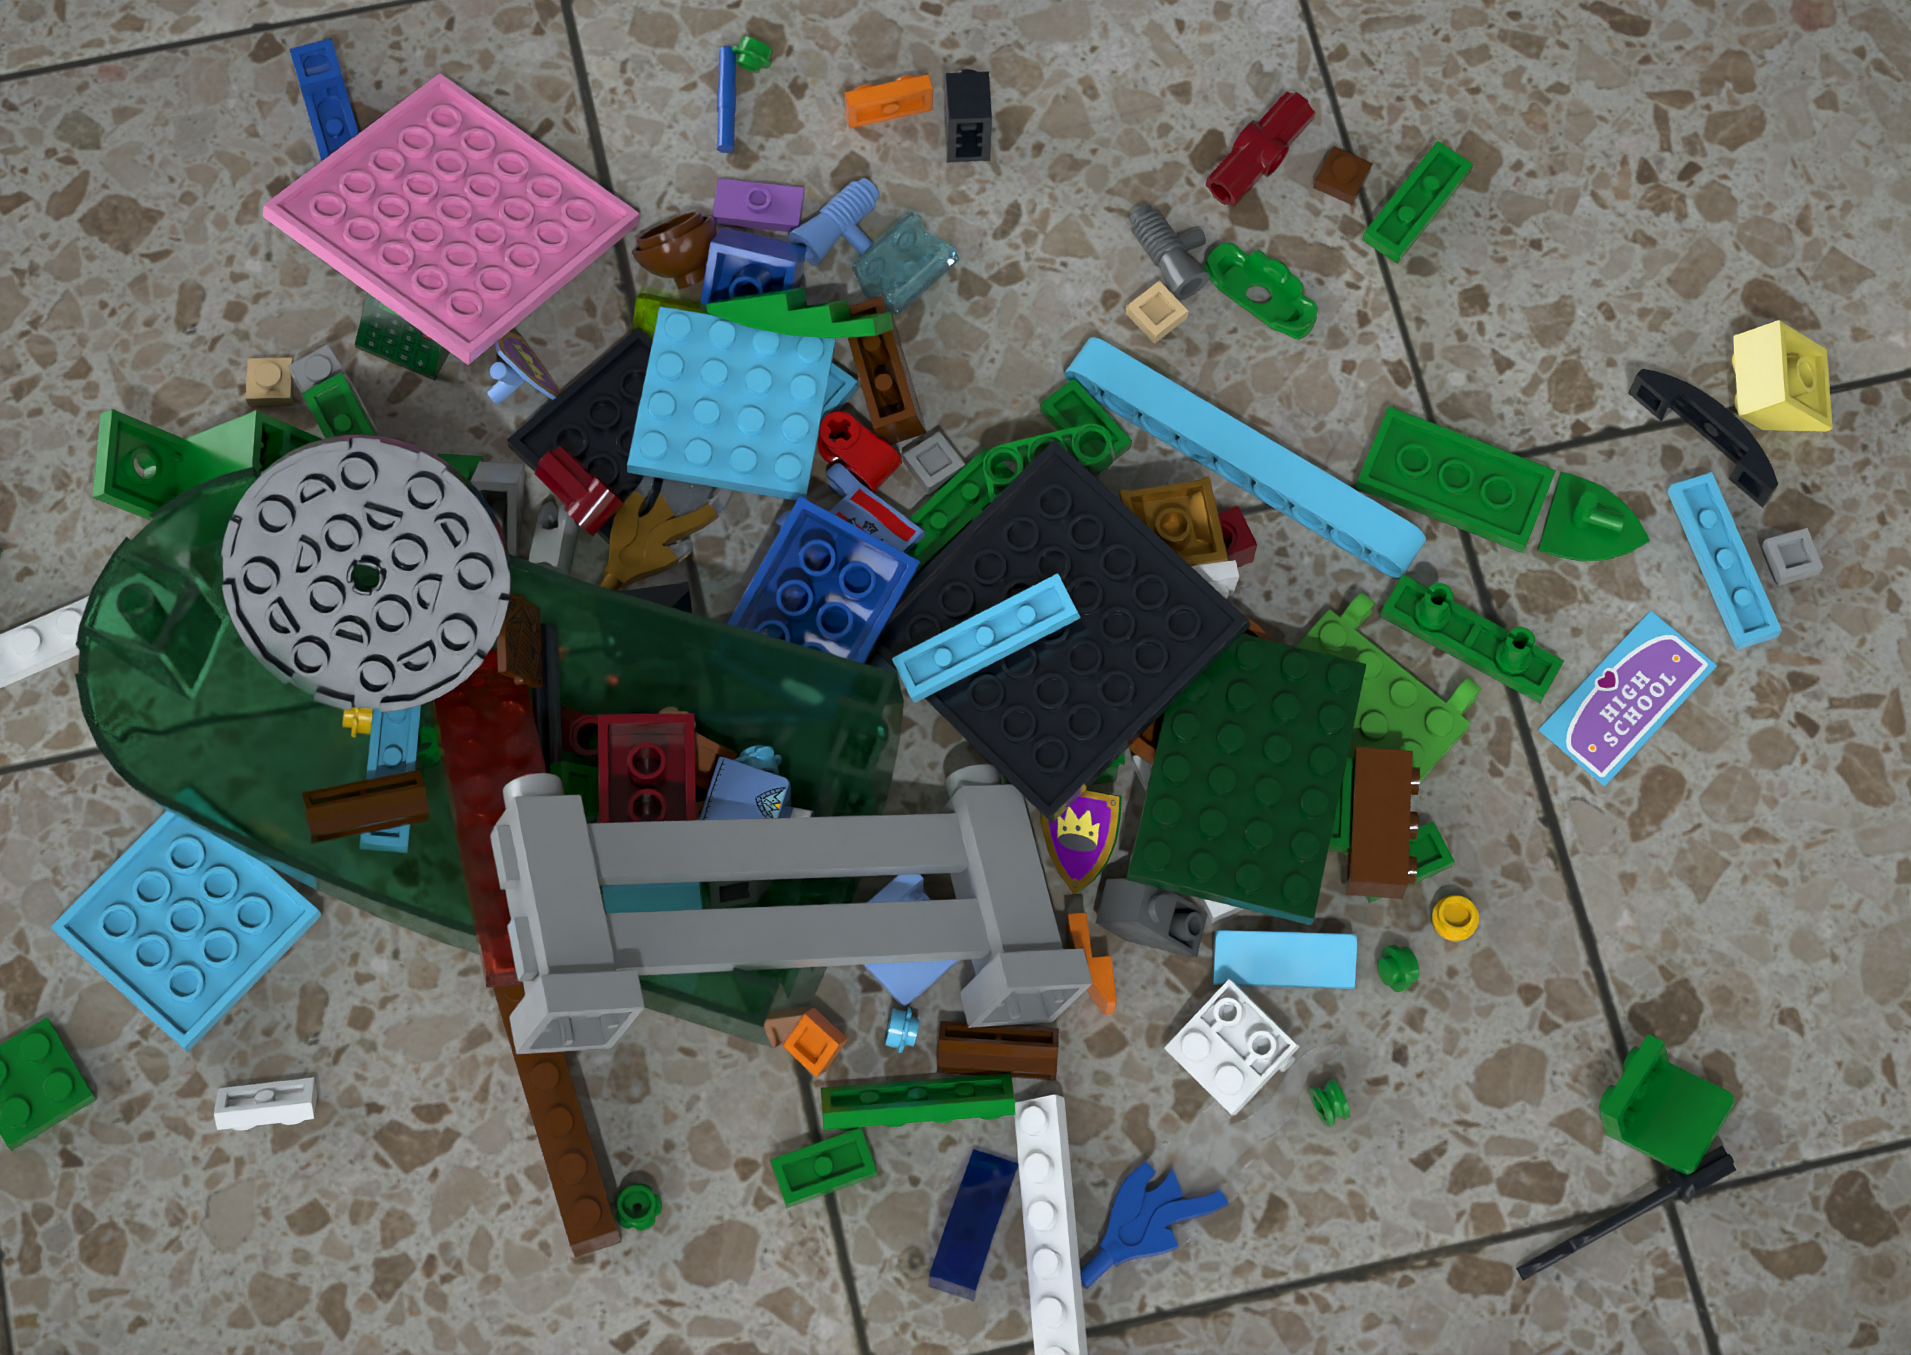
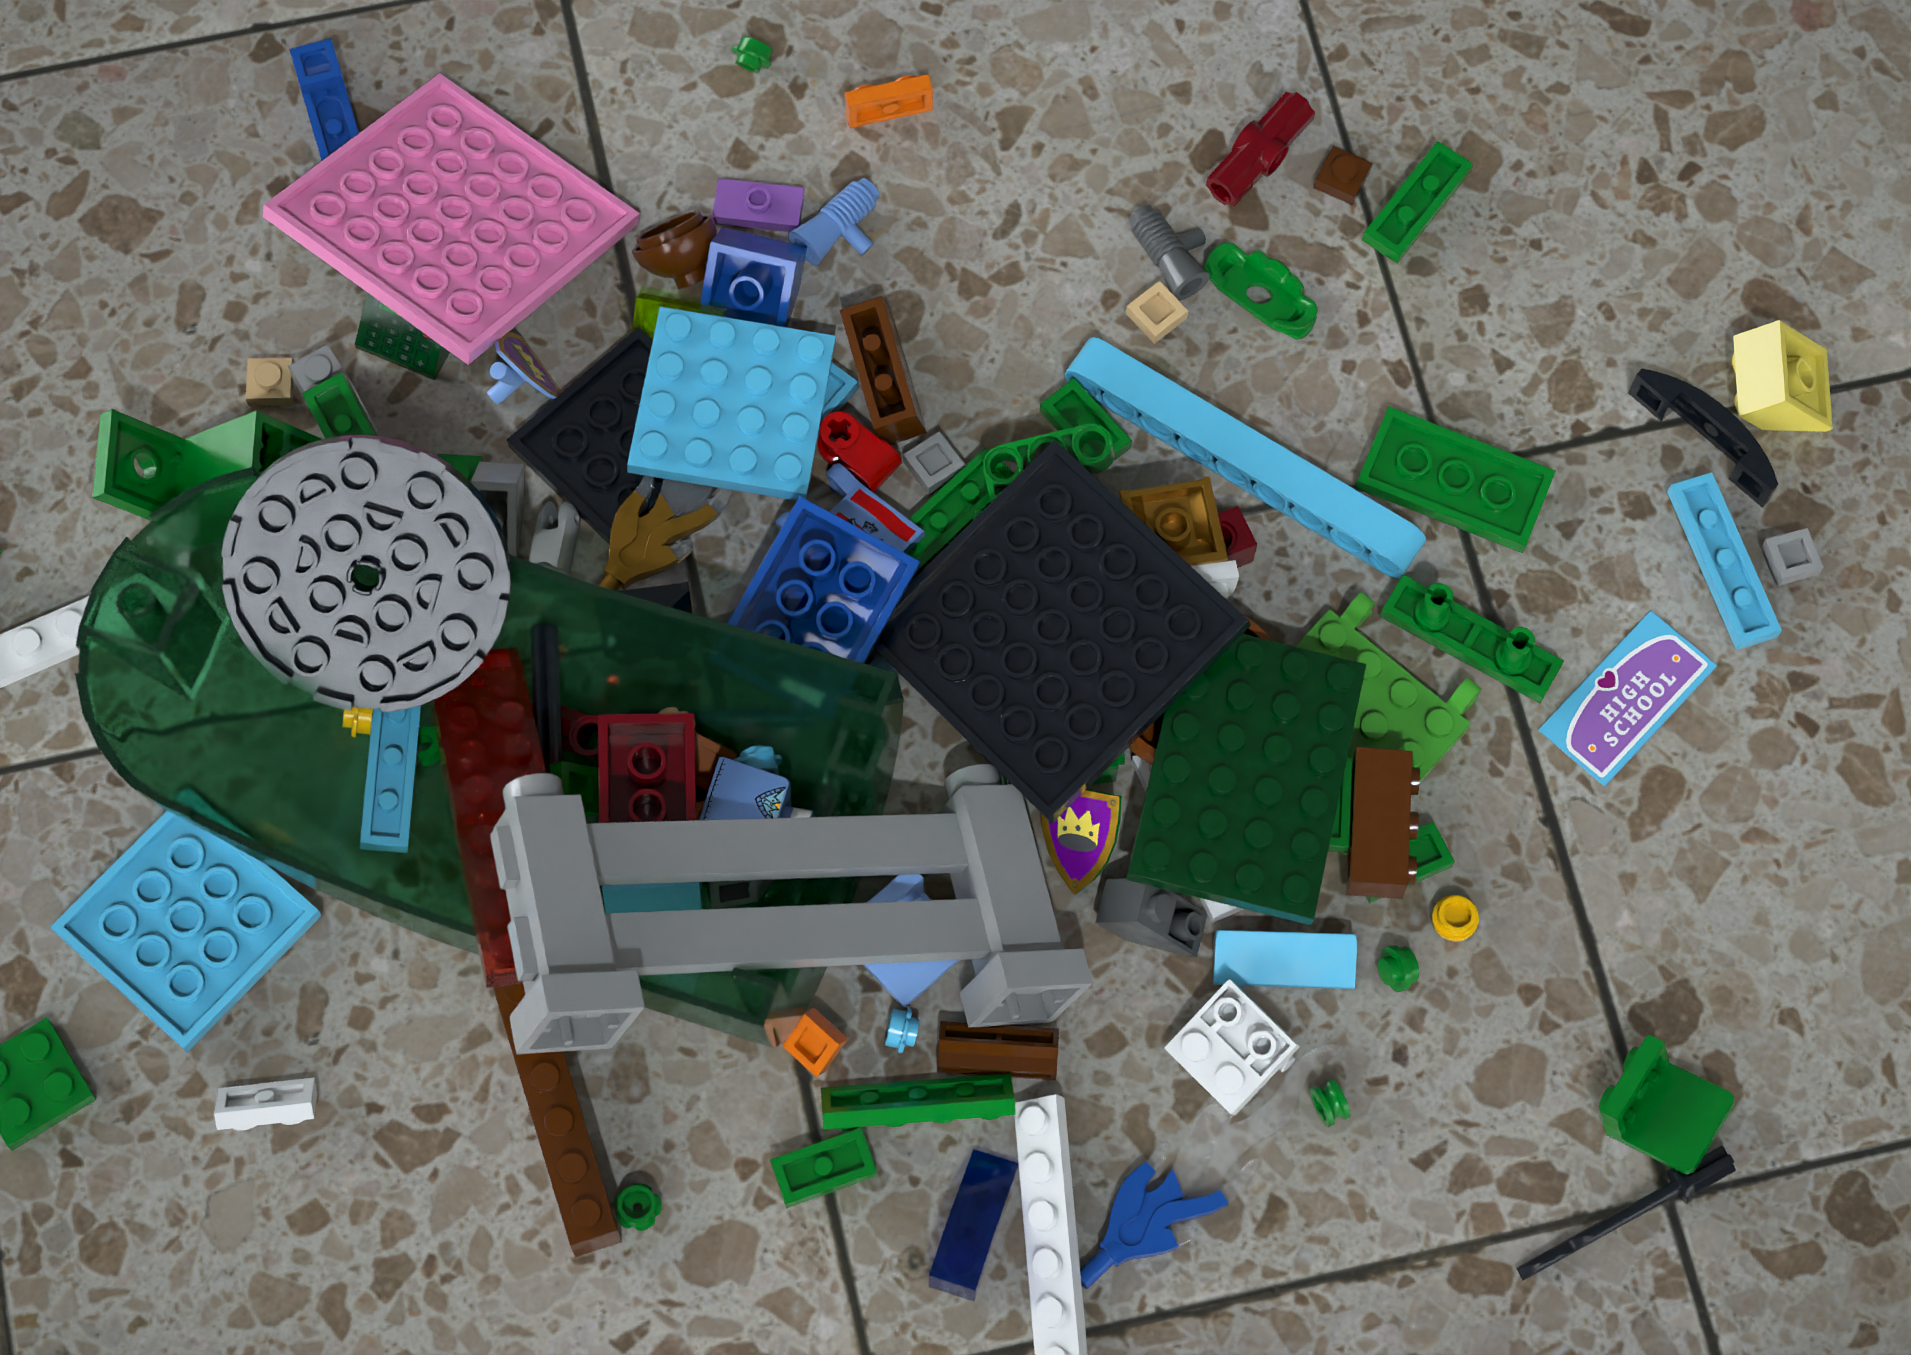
reddish brown piece [301,770,430,844] -> none
reddish brown piece [497,594,543,688] -> none
dark red piece [534,446,625,536] -> none
green slope [706,287,894,338] -> none
blue piece [717,46,736,153] -> none
clear light blue bracket [852,212,960,315] -> none
medium azure plate [892,573,1081,703] -> none
black brick [944,69,992,163] -> none
orange slope [1066,912,1117,1015] -> none
green shield [1538,472,1650,562] -> none

